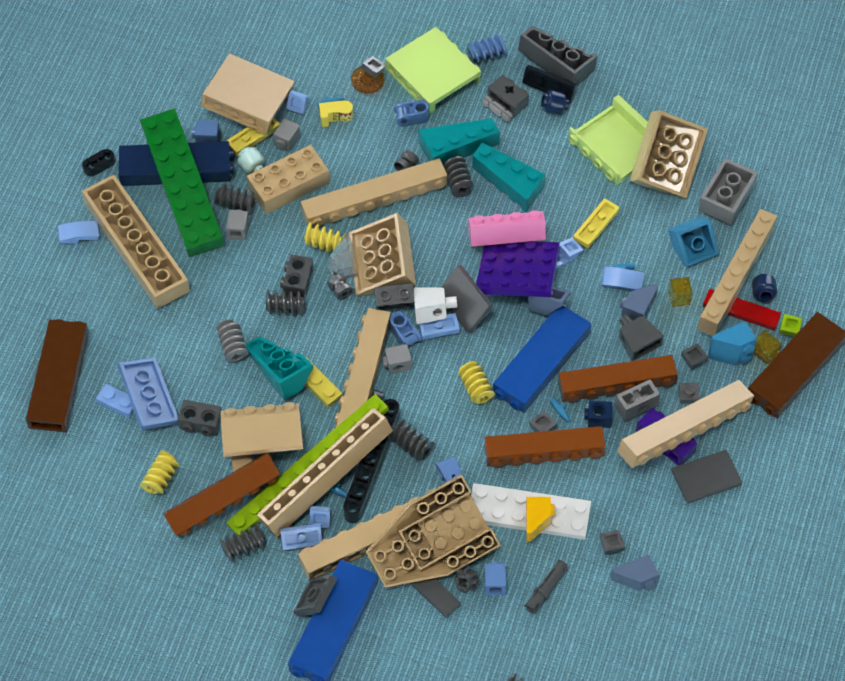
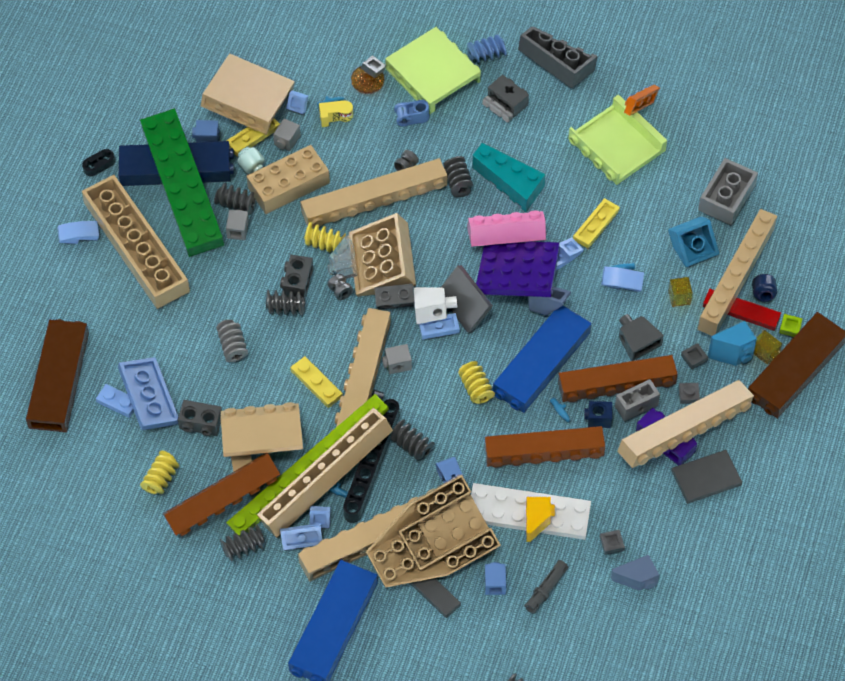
teal wedge [246,336,314,400] -> none
dark grey tile [293,575,337,617] -> none
medium blue piece [390,312,422,346] -> none
teal wedge [418,118,500,165] -> none
dark grey gear [453,566,480,593] -> none
black plate [522,65,577,102] -> none
flat silver plate [529,411,557,432] -> none
dark blue head [541,90,569,115] -> none
sand blue slope [620,284,659,320] -> none
tan slope [630,110,708,199] -> none
none -> orange plate [624,85,660,116]

